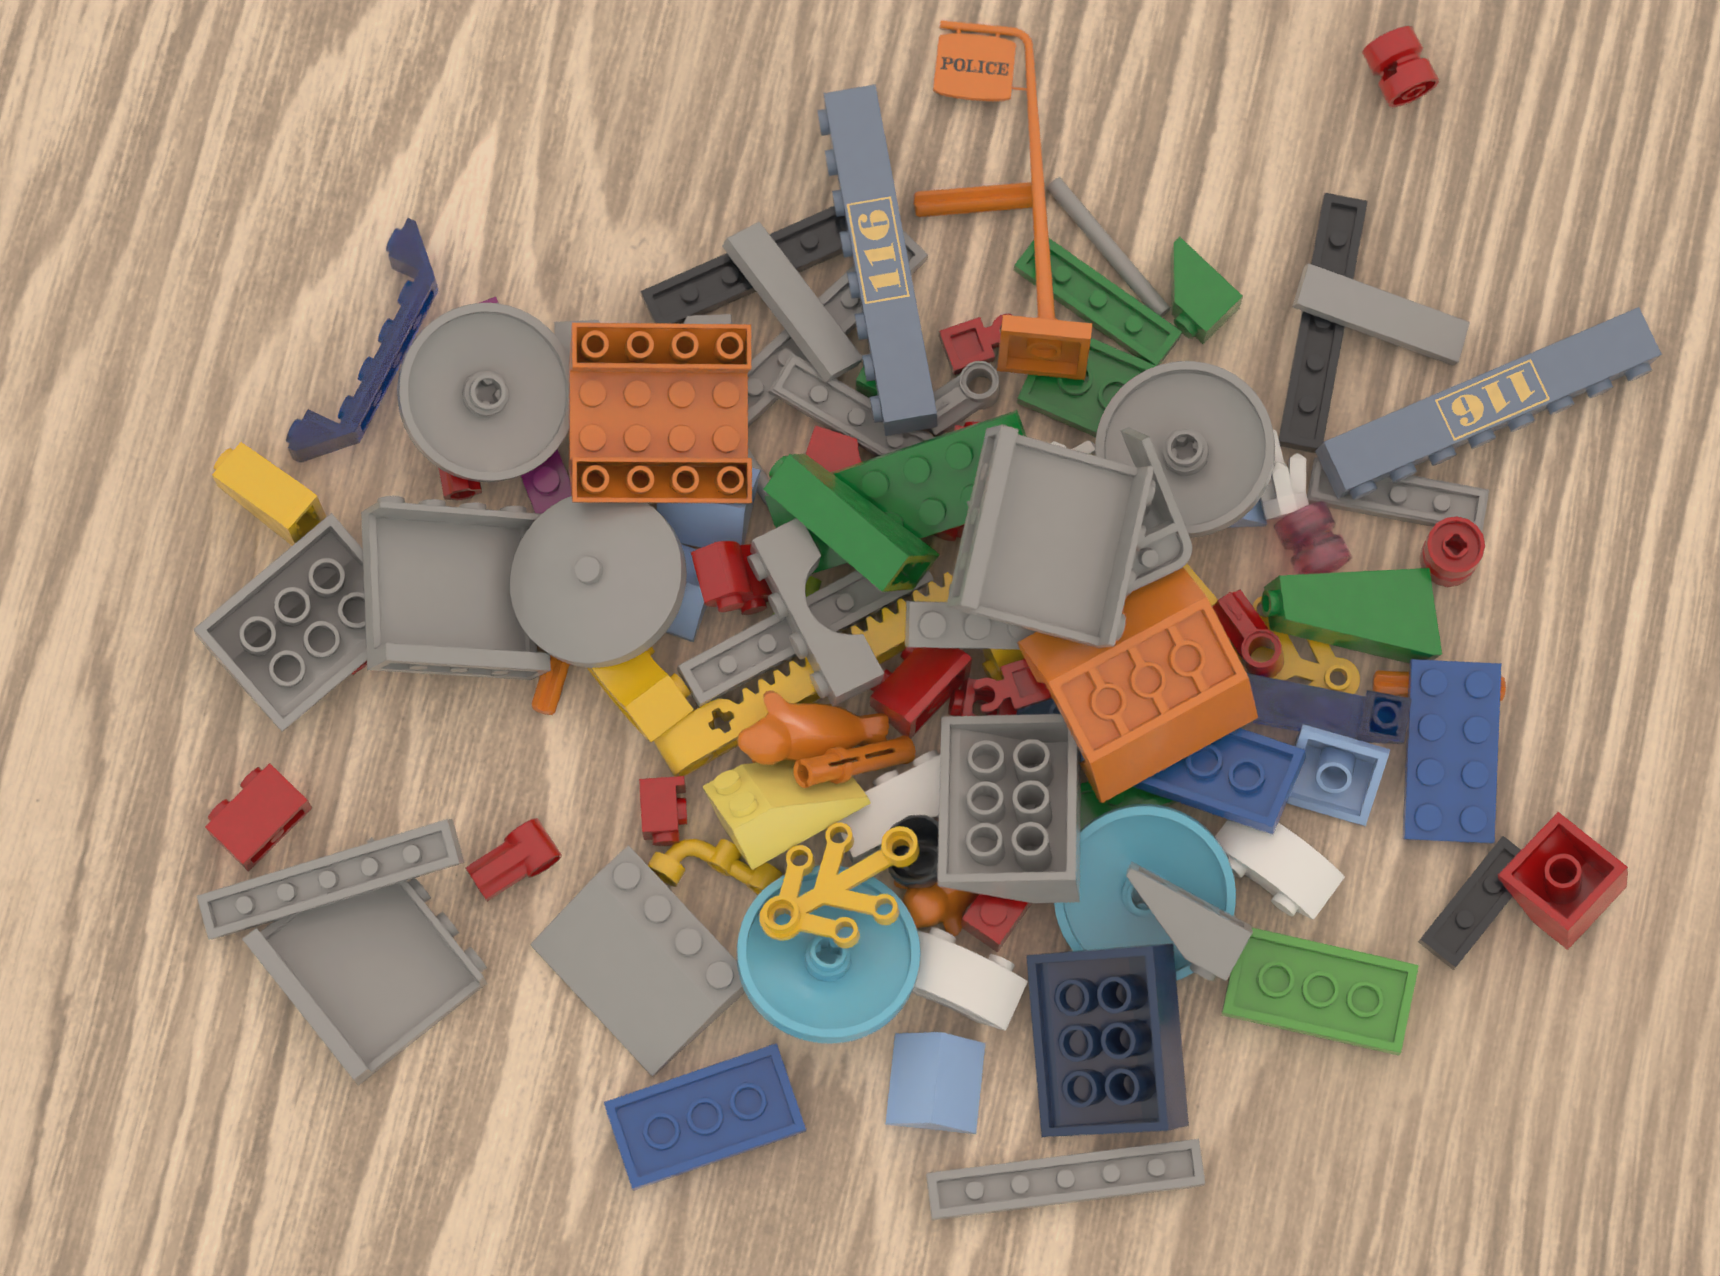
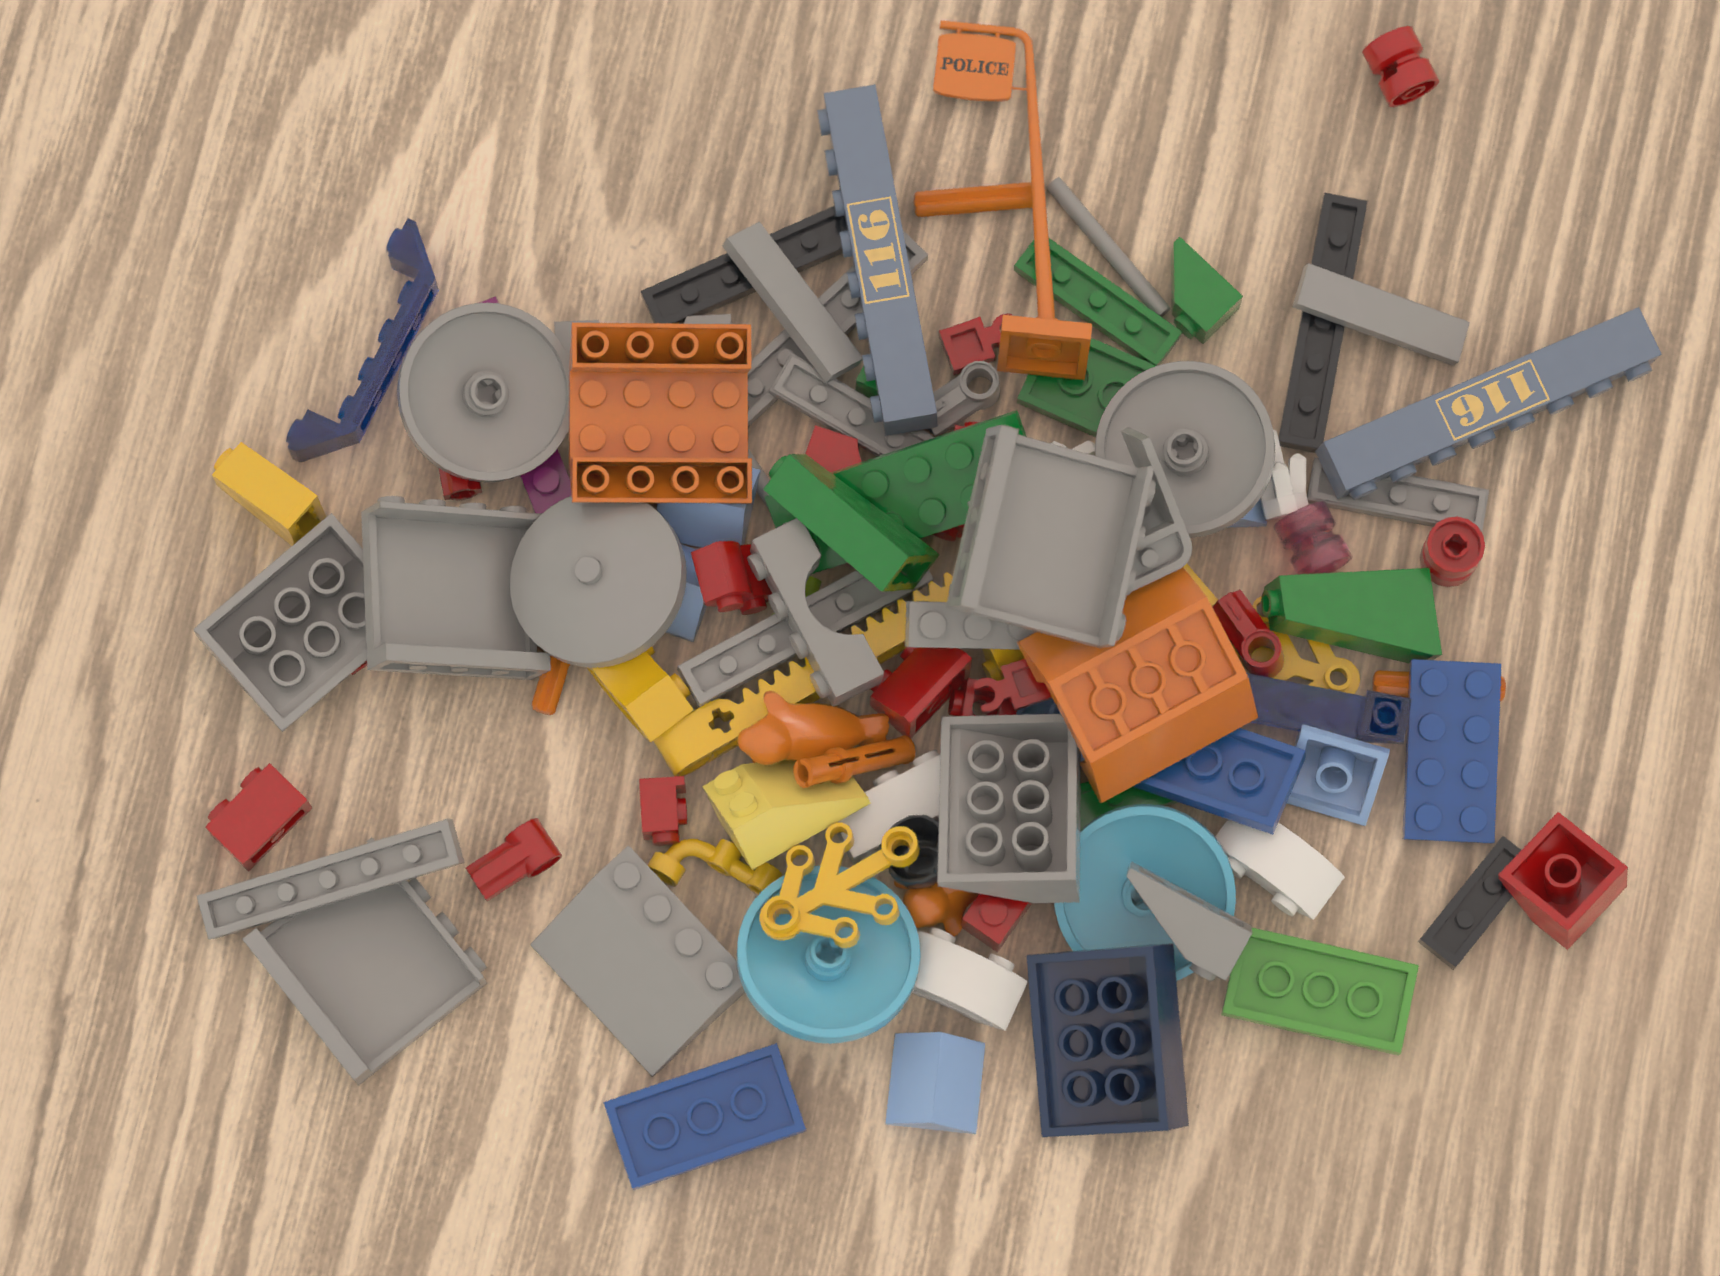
light grey plate [926,1139,1205,1220] -> none

